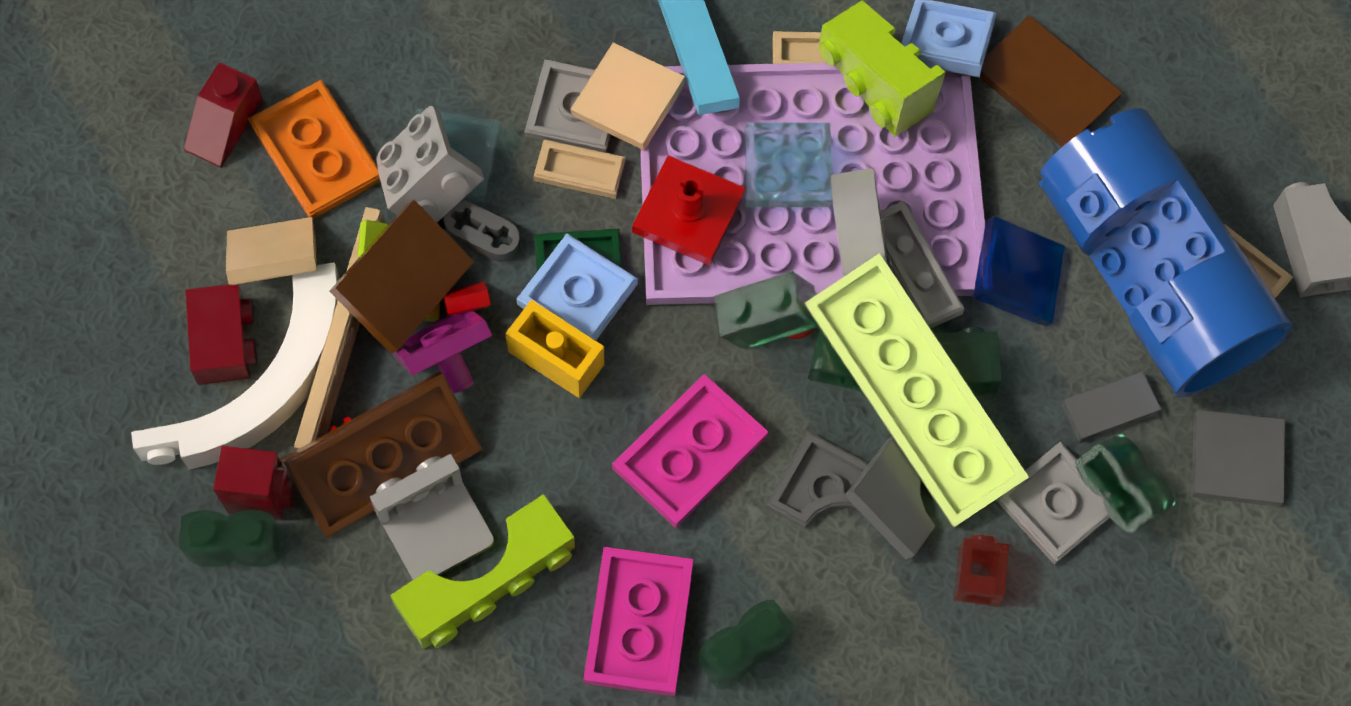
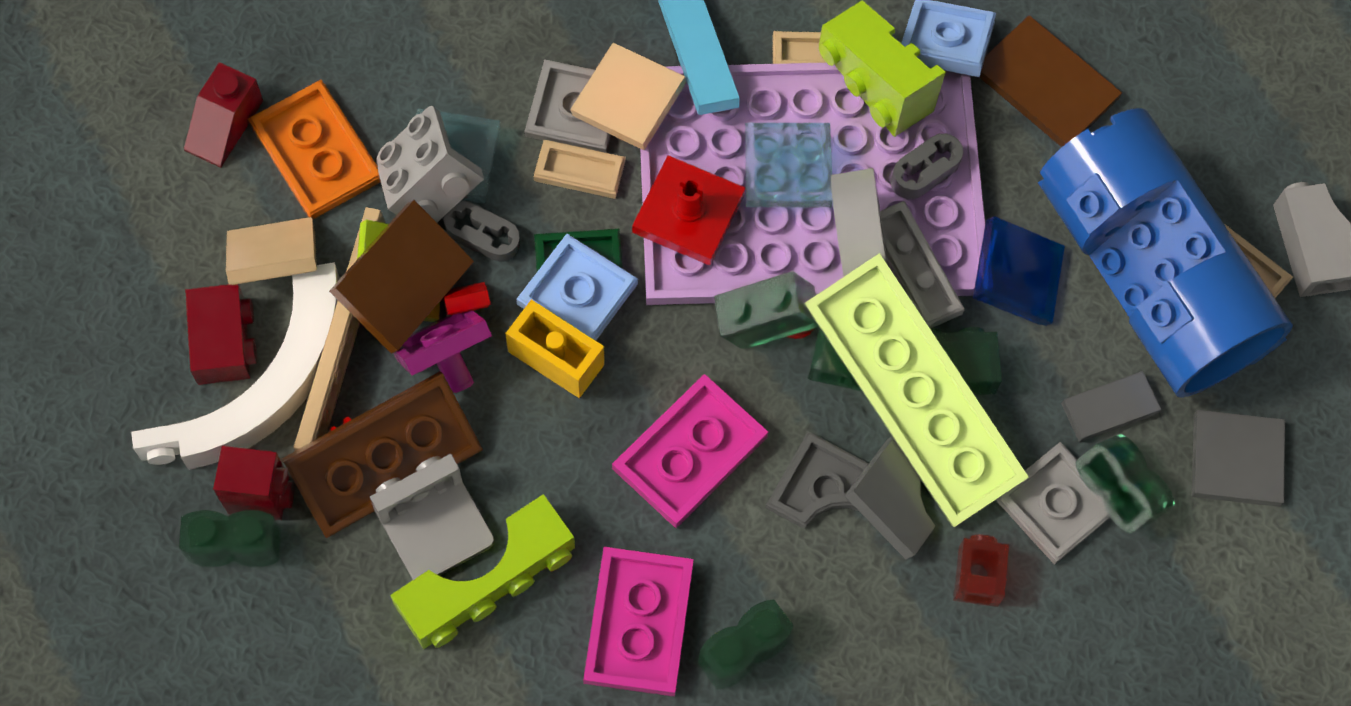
none -> dark grey beam [890,134,964,199]

